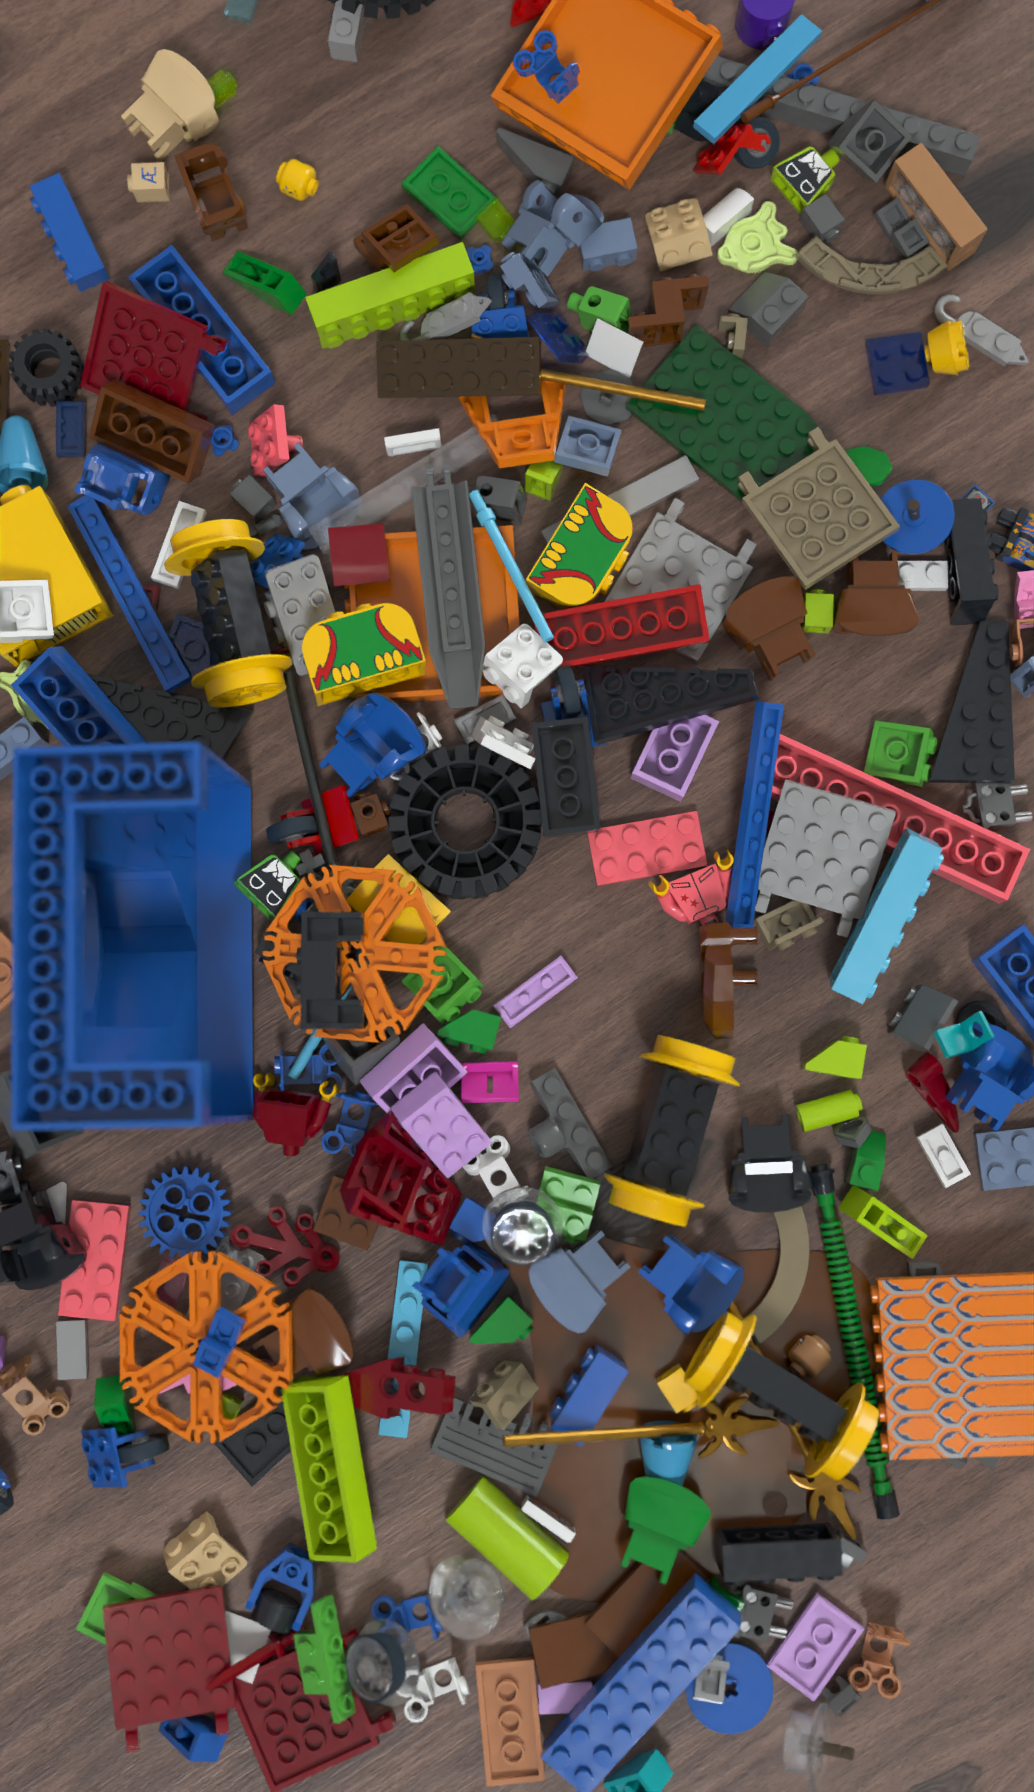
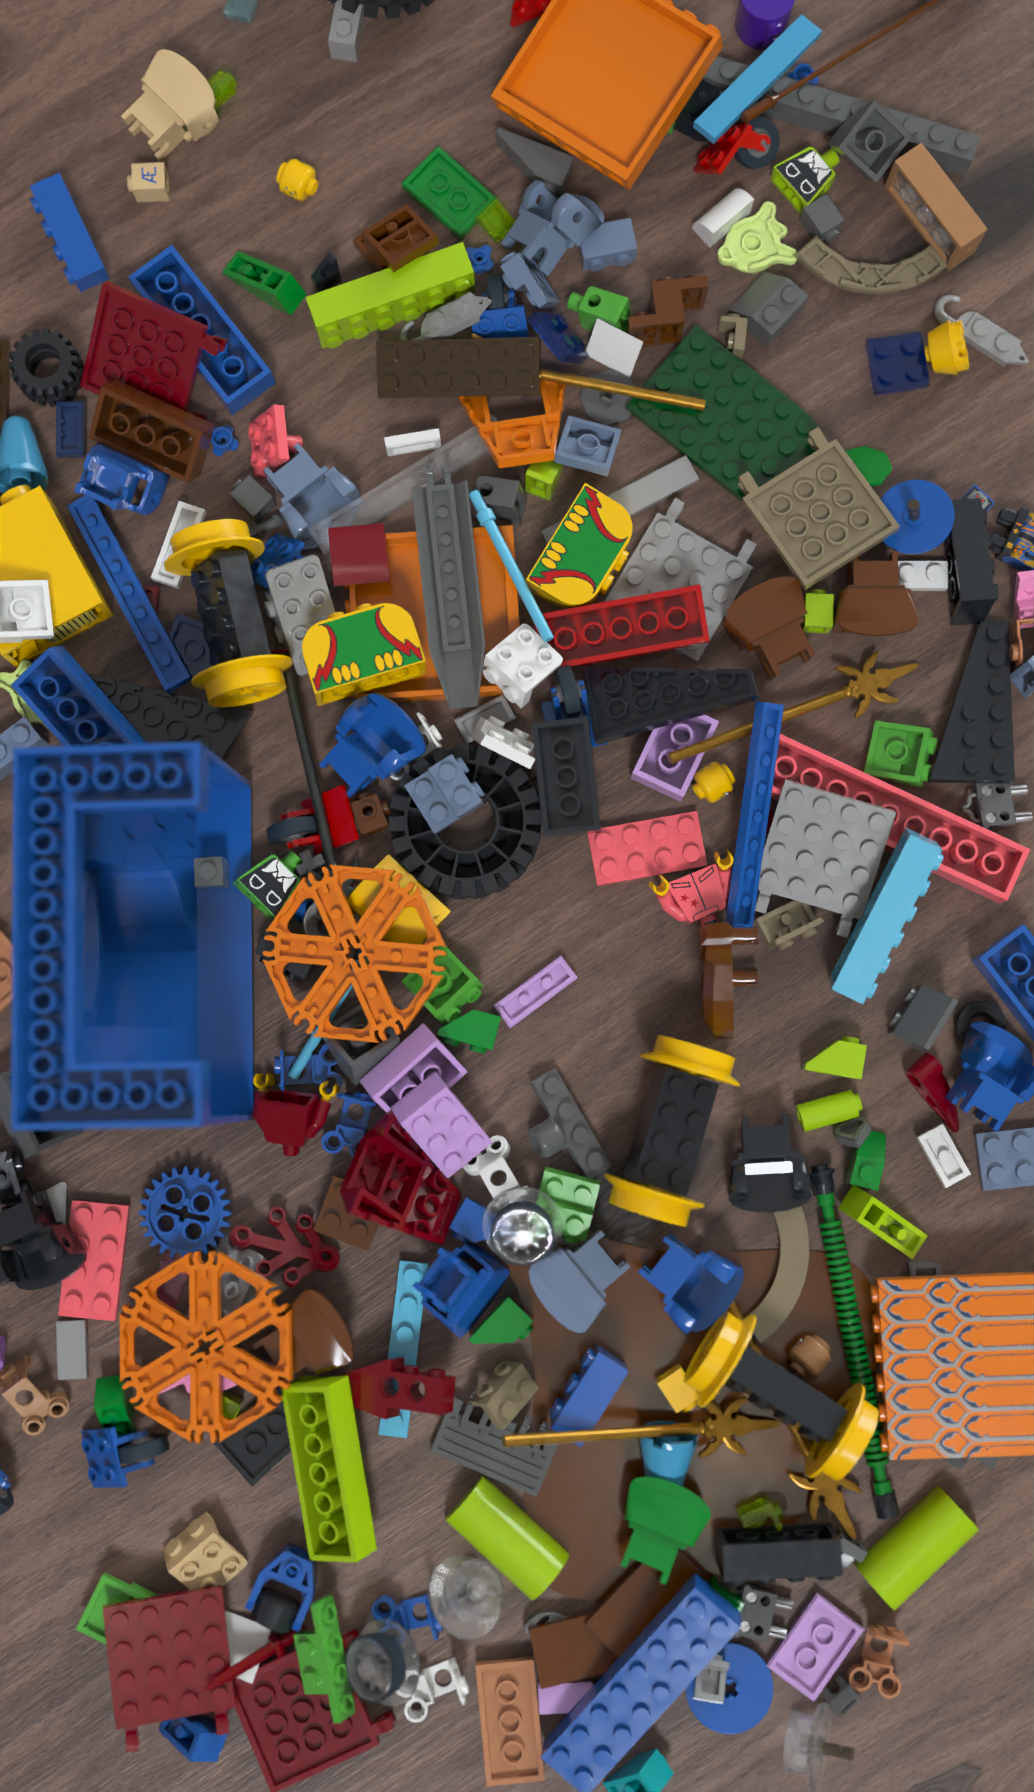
reddish brown piece [174,144,248,242] -> none
blue slope [193,1307,246,1378] -> none
black bracket [296,912,364,1029] -> none
dark pink piece [461,1061,519,1103] -> none
blue piece [513,30,580,104] -> none
white tile [522,1494,576,1543] -> none
tan bracket [645,198,713,272] -> none
dark grey slope [873,197,930,258] -> none
teal bracket [934,1011,994,1058] -> none
none -> dark grey brick [194,857,230,890]
none -> sand blue plate [404,754,484,835]
none -> pearl gold piece [667,651,918,764]
none -> yellow head [692,762,735,803]
none -> clear neon green bracket [736,1496,784,1531]
none -> lime brick [854,1485,979,1611]

